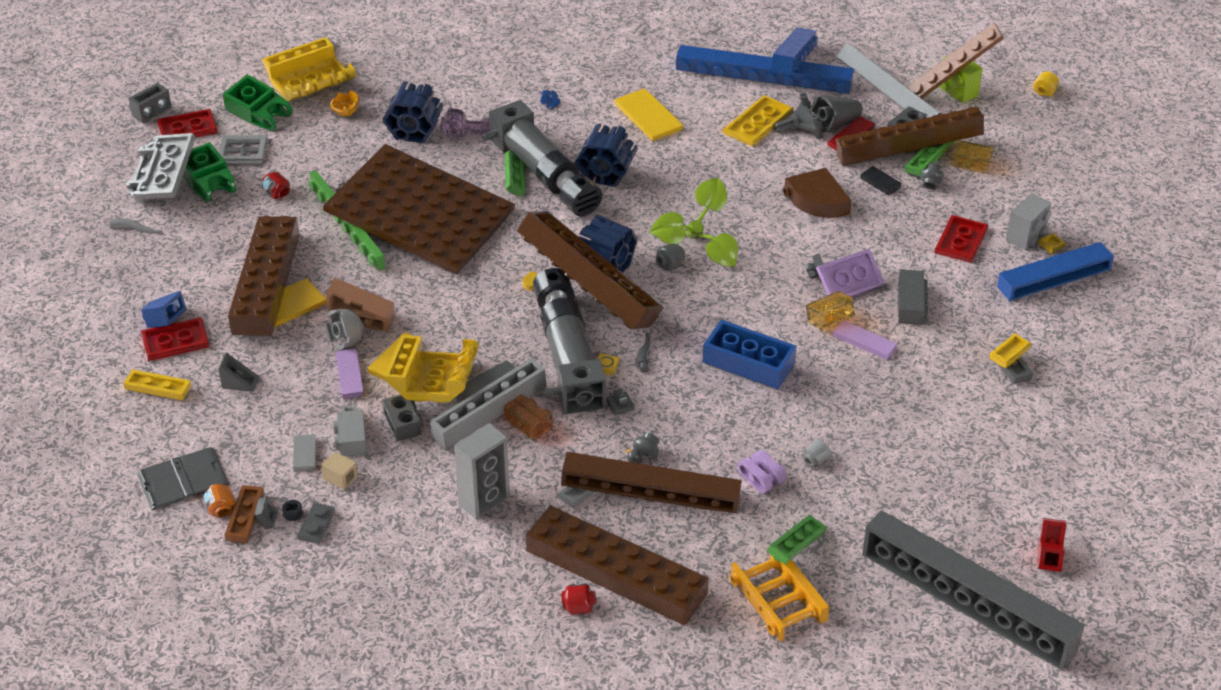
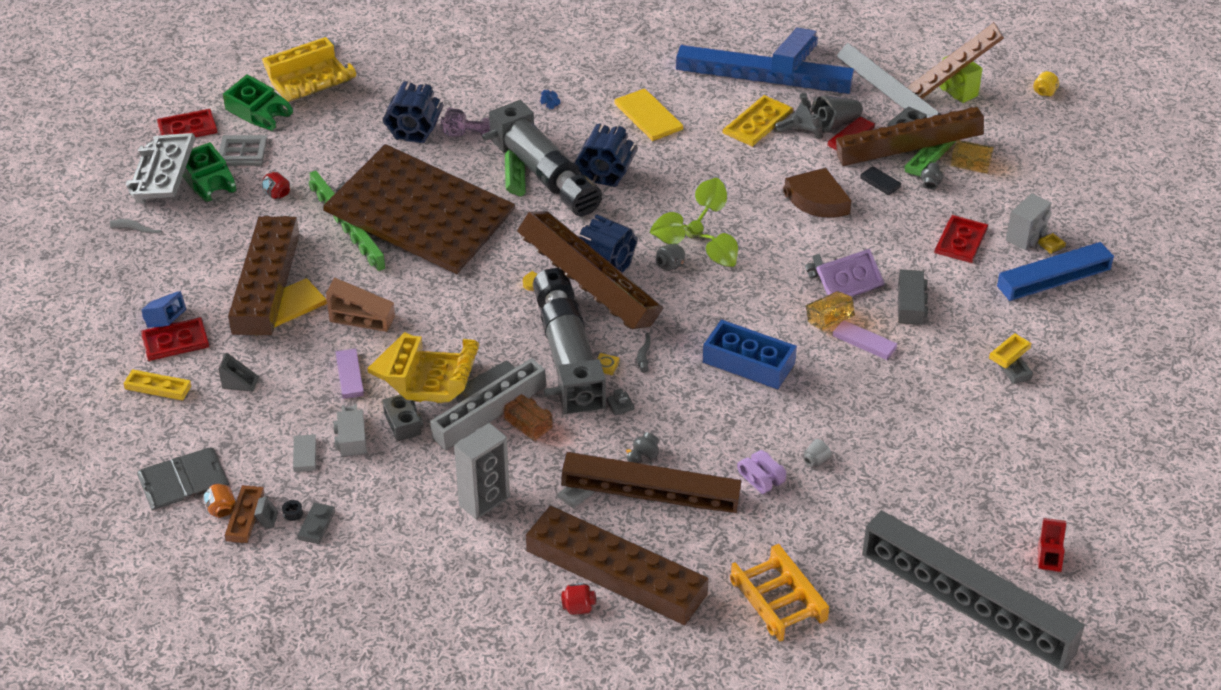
dark grey brick [128,83,172,123] -> none
tan brick [321,452,358,490] -> none
light grey cylinder [326,309,364,350] -> none
light orange hair [330,90,360,117] -> none
bright green plate [766,514,828,565] -> none

